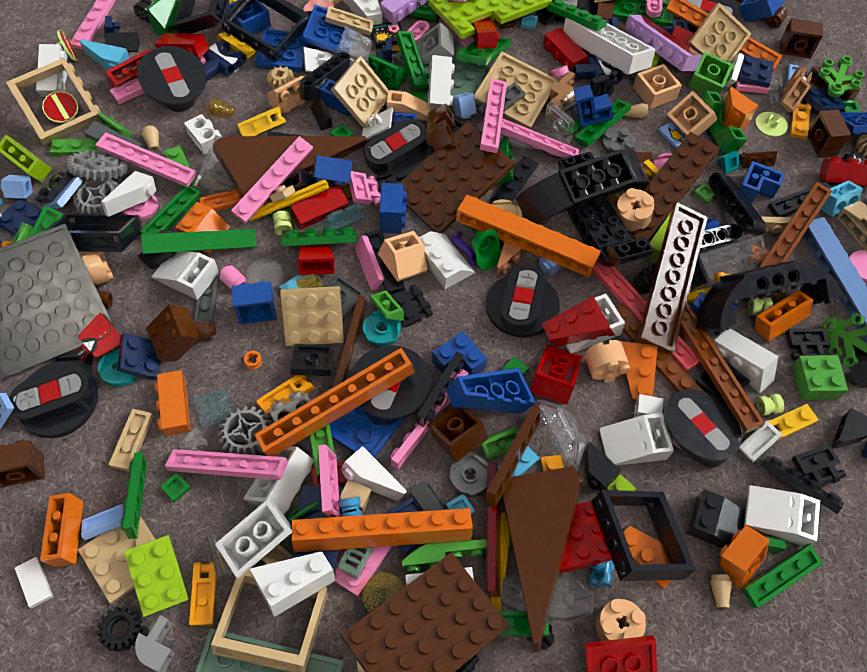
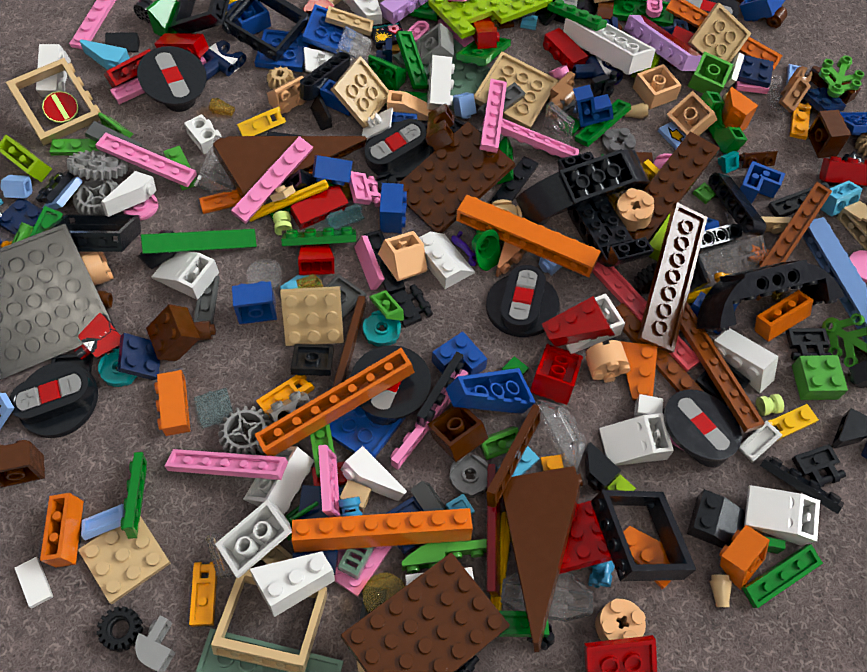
piece [56,30,78,62] -> none
dark blue tile [104,16,120,39] -> none
tan plate [108,409,154,472] -> none
lime plate [124,535,189,617] -> none
green plate [140,185,202,234] -> none
tan cone [142,125,160,152] -> none
green tile [160,472,191,503] -> none
orange slope [176,202,231,253] -> none
clear tile [181,427,208,451] -> none
yellow plate [216,31,258,59] -> none
bright pink brick [219,265,248,290] -> none
orange bush [244,351,262,370] -> none
green tile [330,124,353,136] -> none
yellowish green wheel [748,297,773,316] -> none
yellowish green piece [756,112,788,137] -> none
reddish brown brick [780,18,823,59] -> none
green tile [842,100,861,112] -> none

